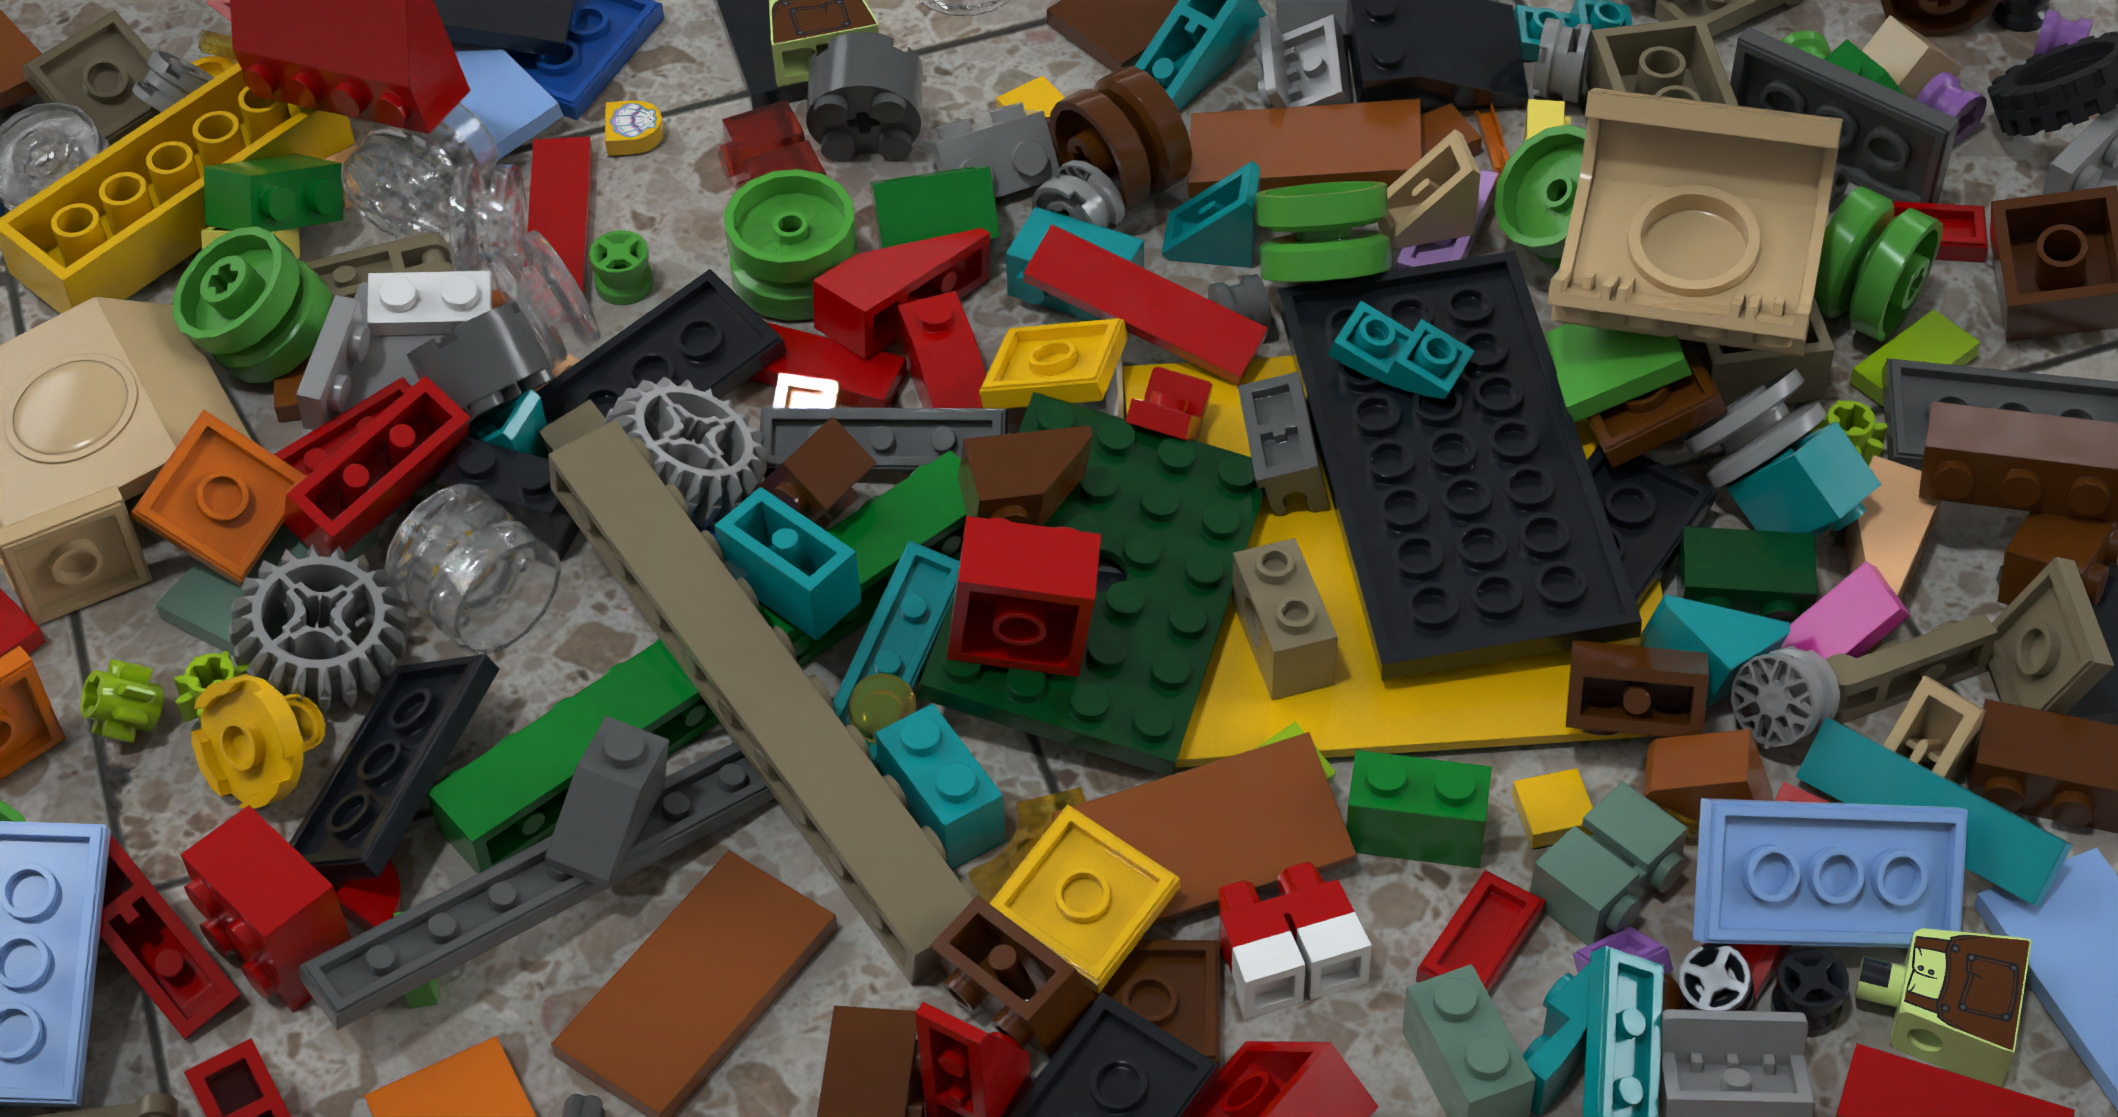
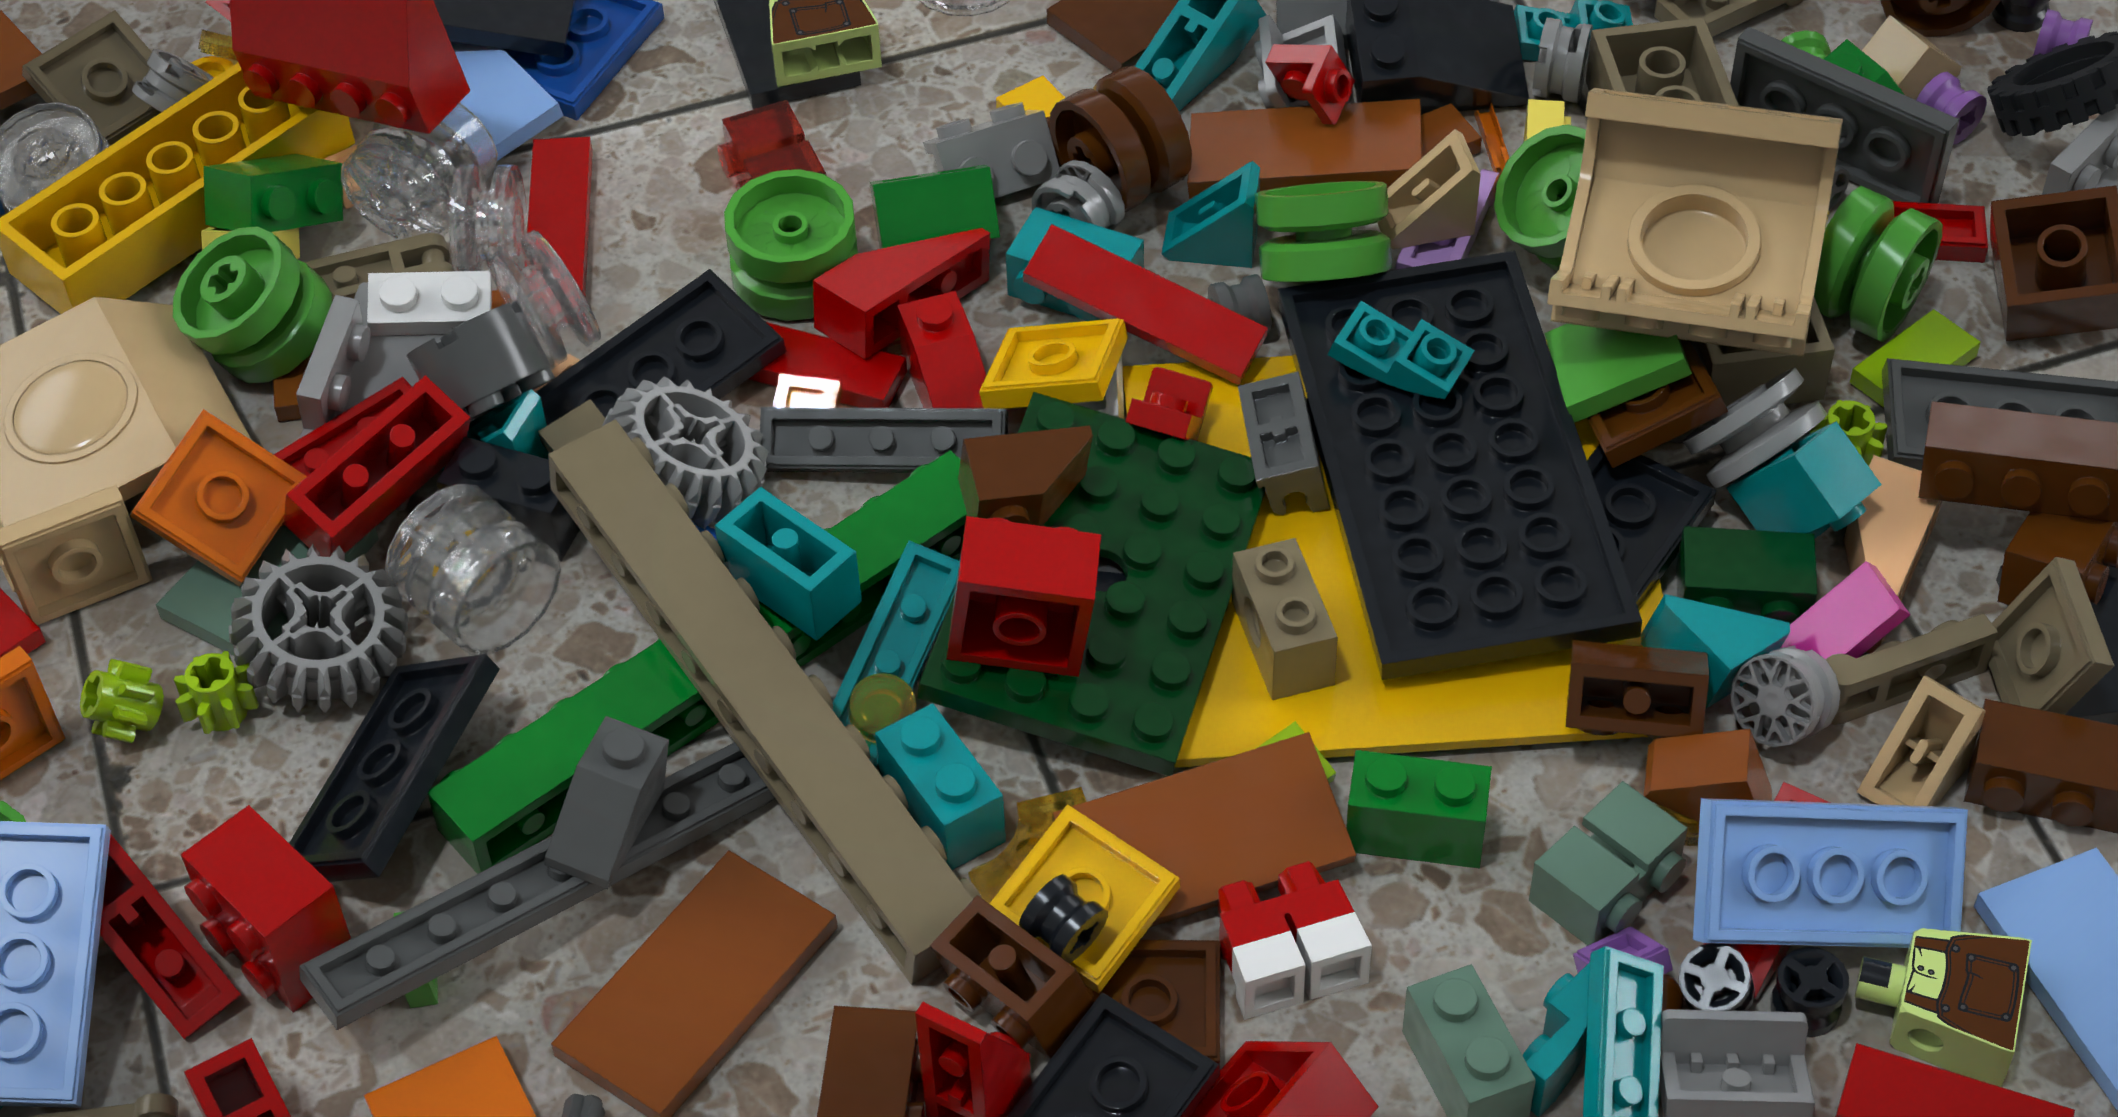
yellow tile [191,674,326,809] -> none
red tile [336,860,402,931] -> none
bright green wheel [589,230,654,305] -> none
tile [605,100,664,156] -> none
reddish brown brick [742,416,877,529] -> none
dark grey brick [806,32,923,162] -> none
red tile [1416,870,1546,995] -> none
yellow tile [1511,768,1594,848] -> none
teal tile [1795,717,2073,906] -> none
none -> black wheel [1019,874,1108,963]
none -> red bracket [1265,44,1355,125]

